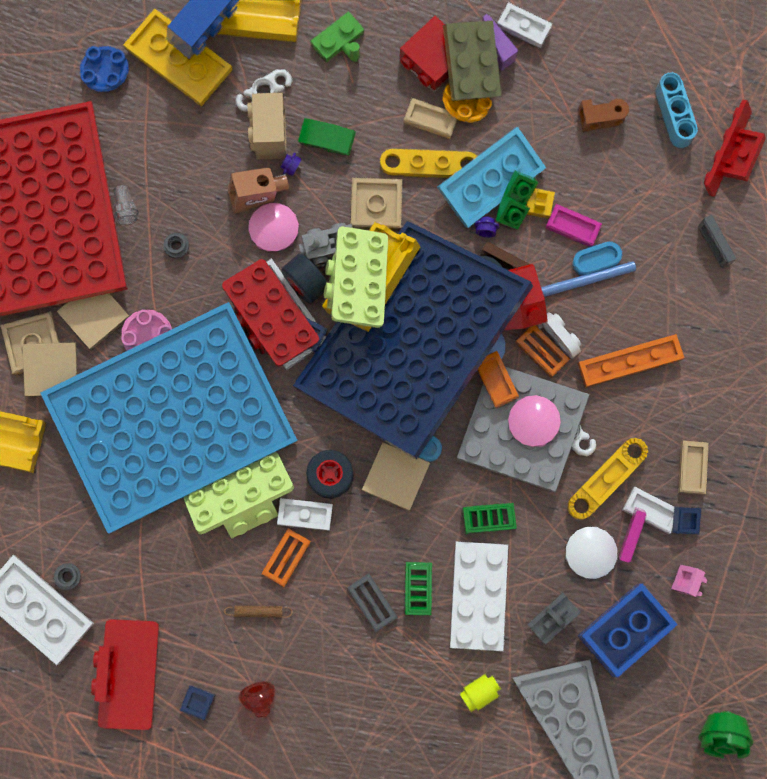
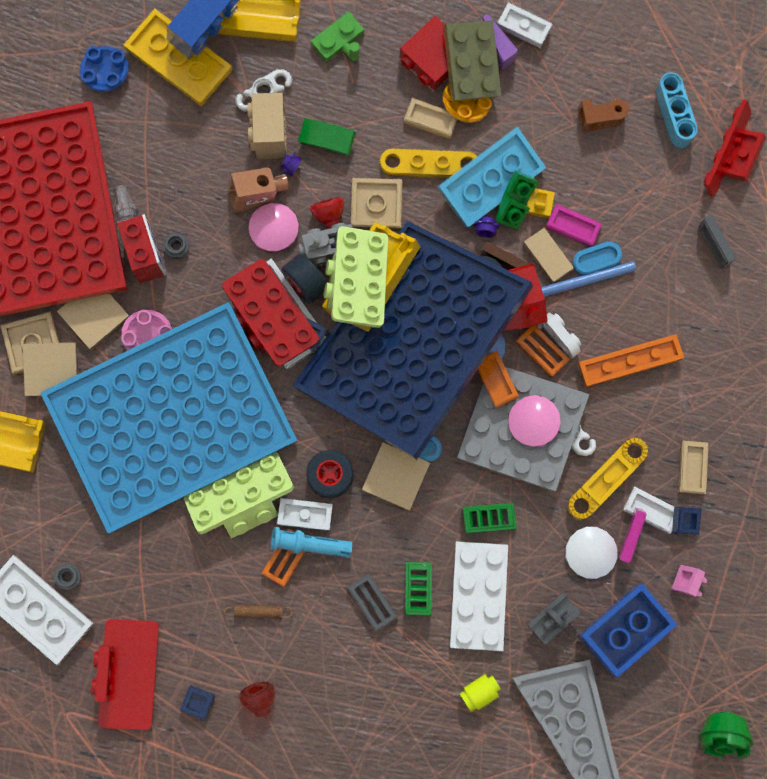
none -> red piece [117,214,167,284]
none -> medium azure pin [270,527,352,558]
none -> red brick [310,197,344,228]
none -> tan tile [523,228,574,284]

